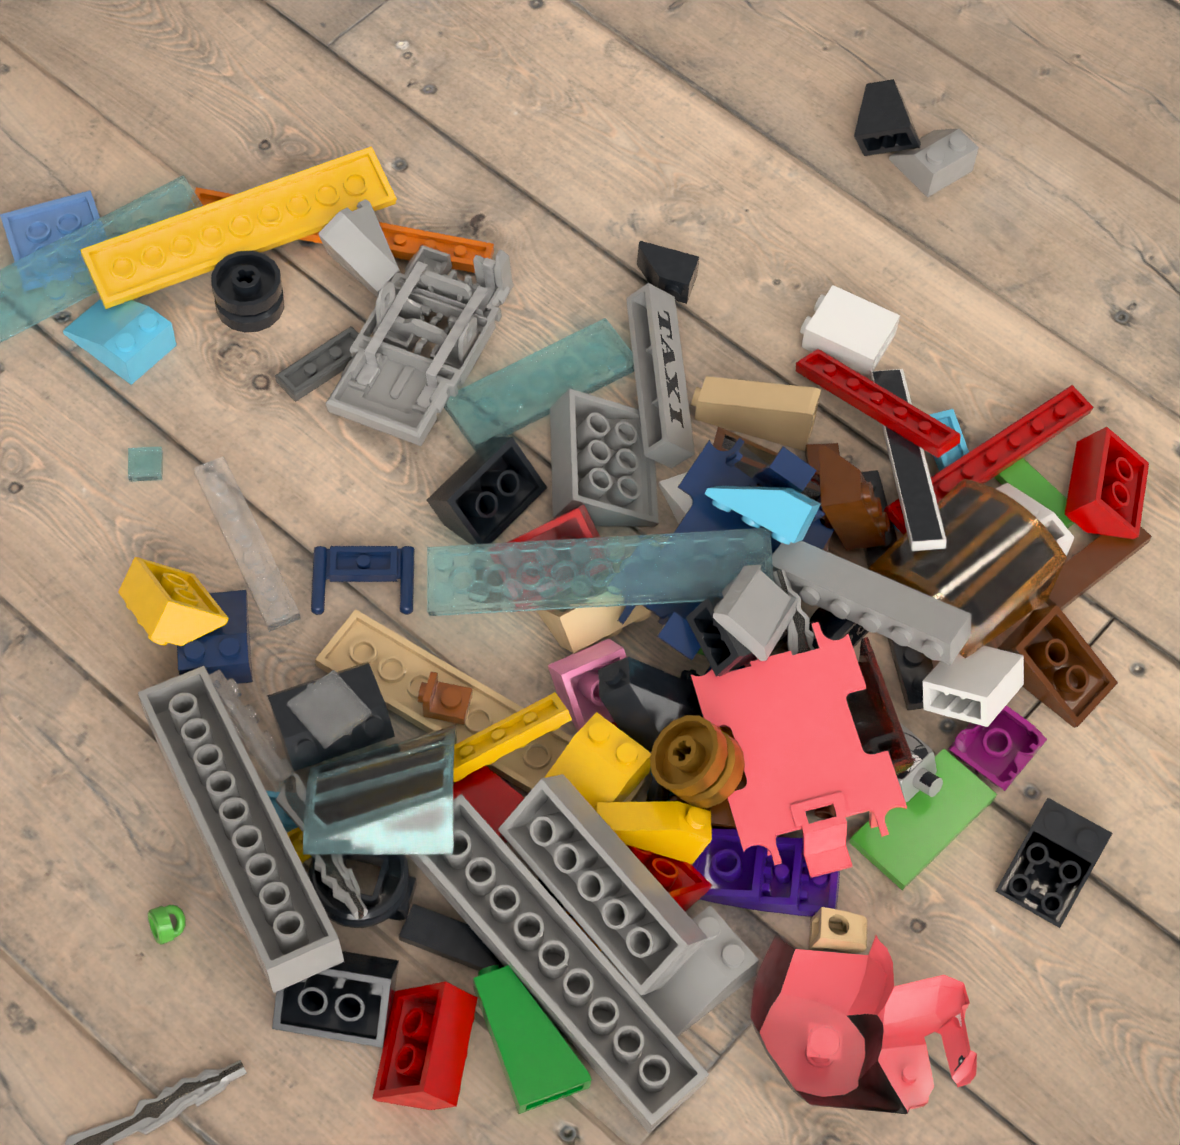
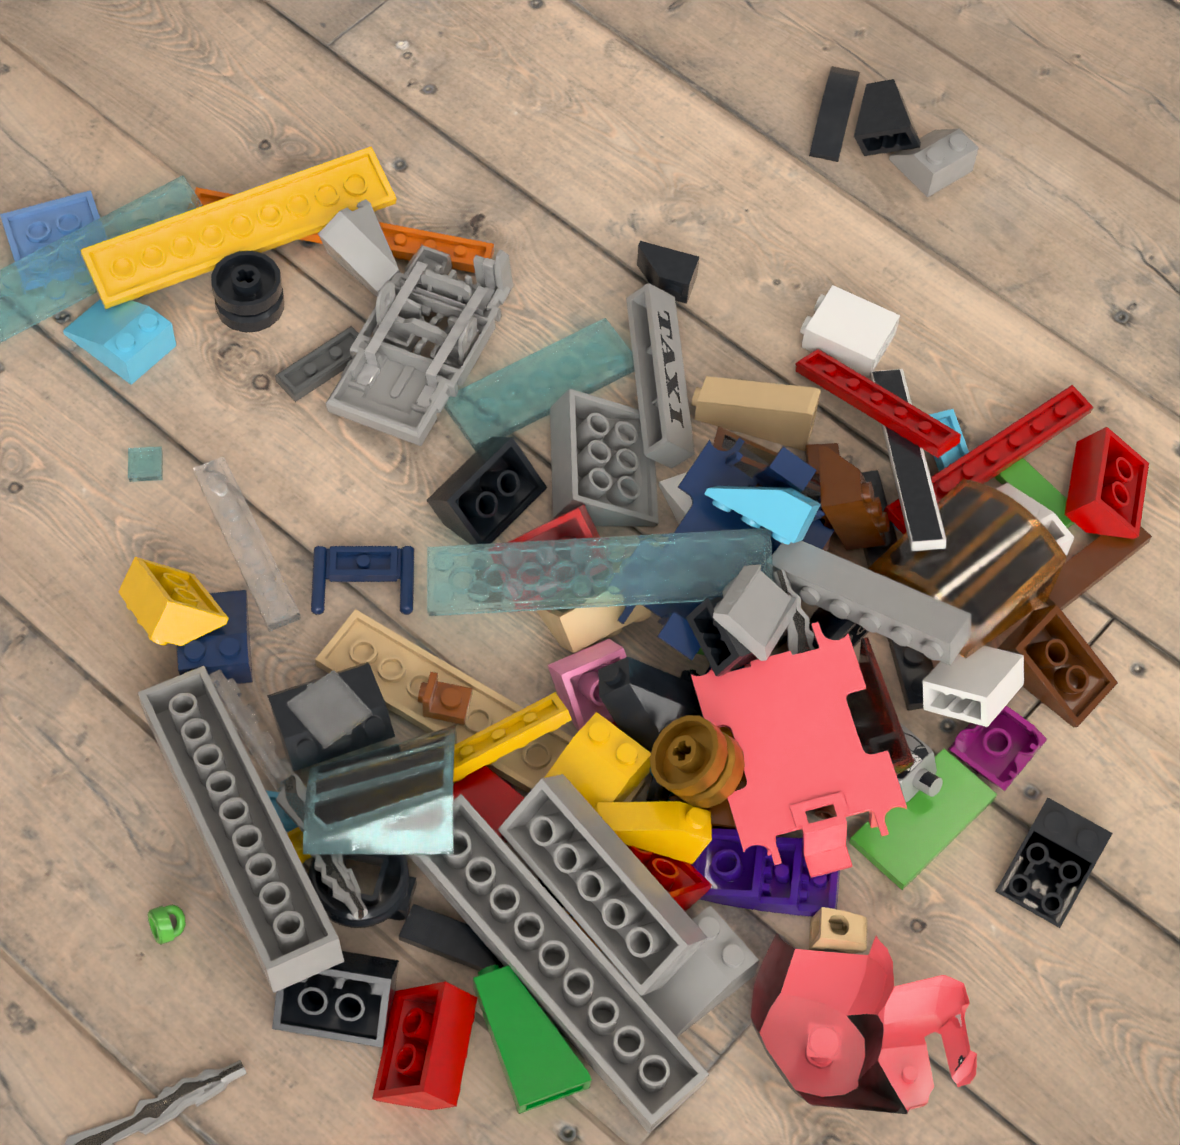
none -> black slope [809,66,860,162]

